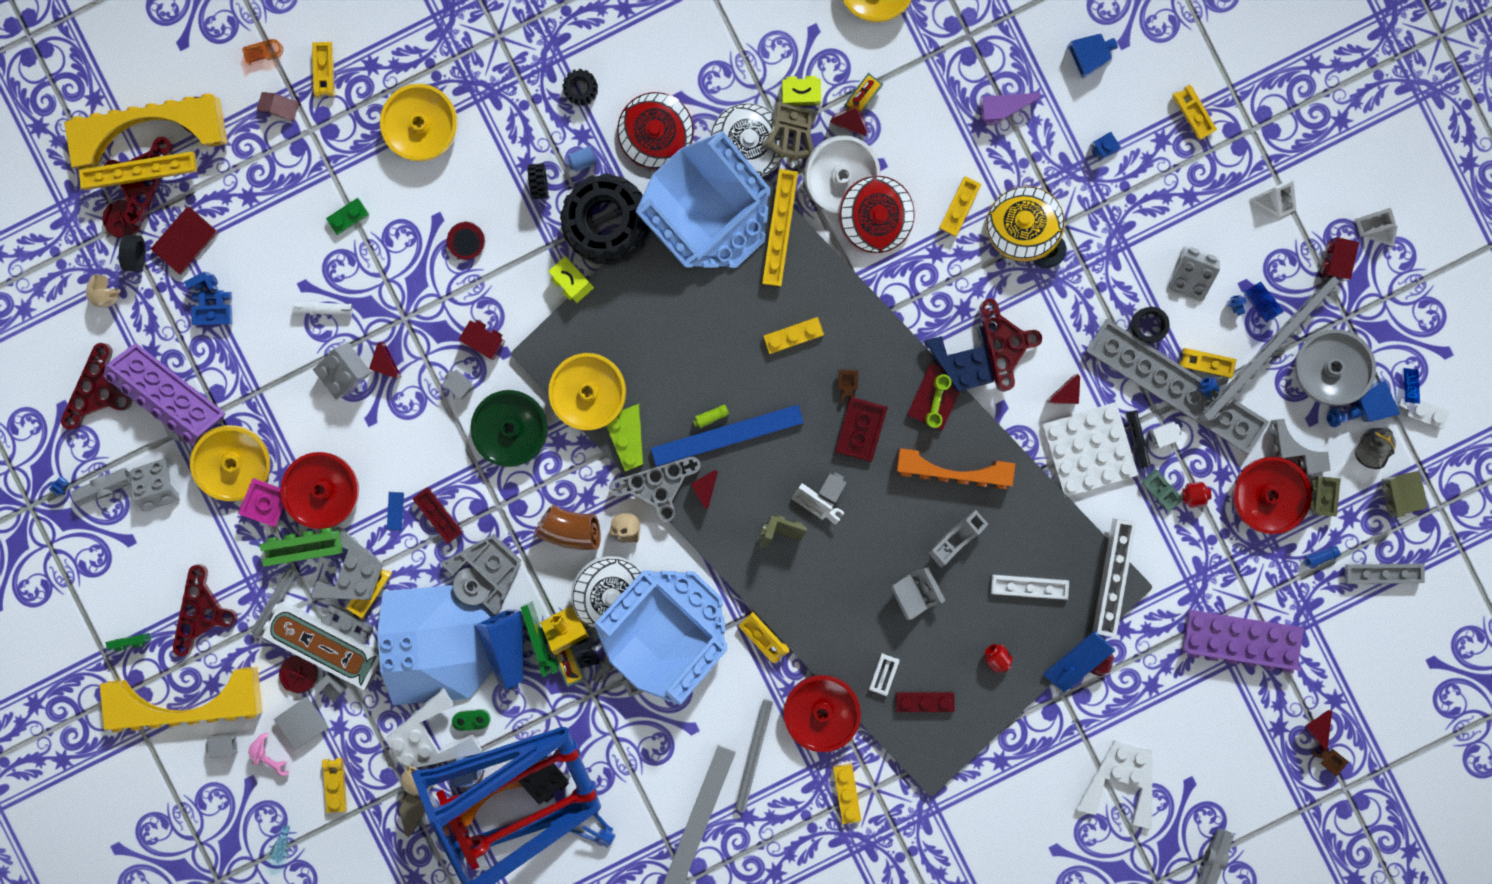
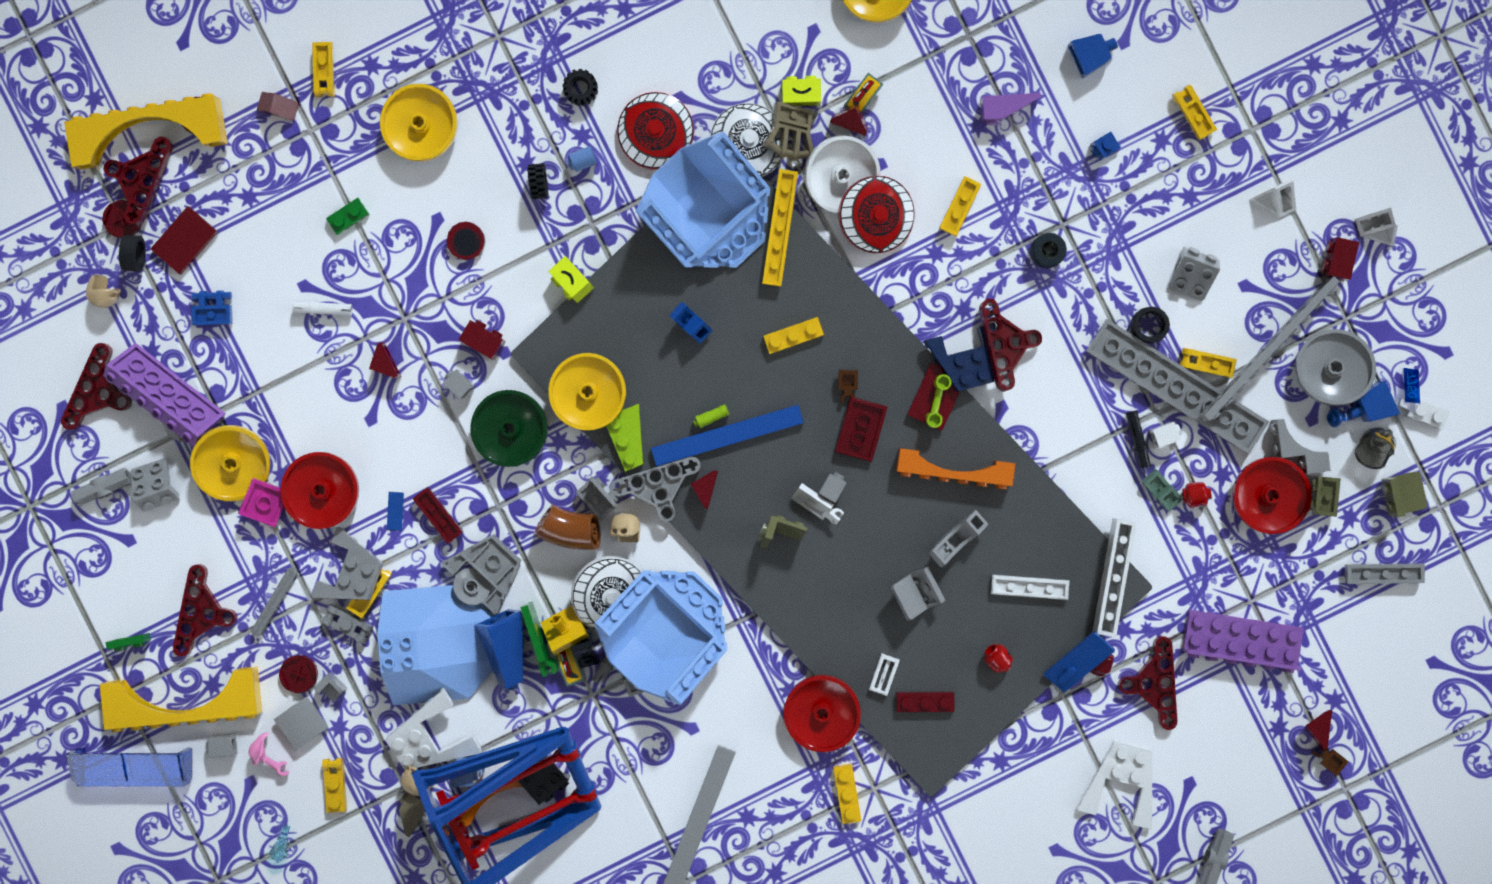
blue plate [48,476,69,496] -> none
yellow plate [79,151,198,190] -> none
blue bracket [184,271,219,291] -> none
clear orange piece [242,39,284,65] -> none
bright green brick [259,528,343,567] -> none
brick [262,601,380,690] -> none
light grey brick [313,342,372,400] -> none
green plate [452,709,491,731] -> none
black tyre [560,174,650,265] -> none
blue plant [570,813,616,848] -> none
light grey axle [736,699,773,811] -> none
yellow plate [738,612,789,663] -> none
dish [986,186,1065,262] -> none
white plate [1042,402,1138,497] -> none
dark red slope [1046,374,1080,404] -> none
blue plate [1198,377,1220,399] -> none
blue plate [1227,295,1247,316] -> none
clear blue plate [1244,281,1284,323] -> none
blue piece [1303,546,1341,569] -> none
none -> clear blue piece [66,747,192,787]
none -> light grey bracket [576,476,618,521]
none -> blue brick [669,302,713,344]
none -> dark red beam [1118,635,1178,730]

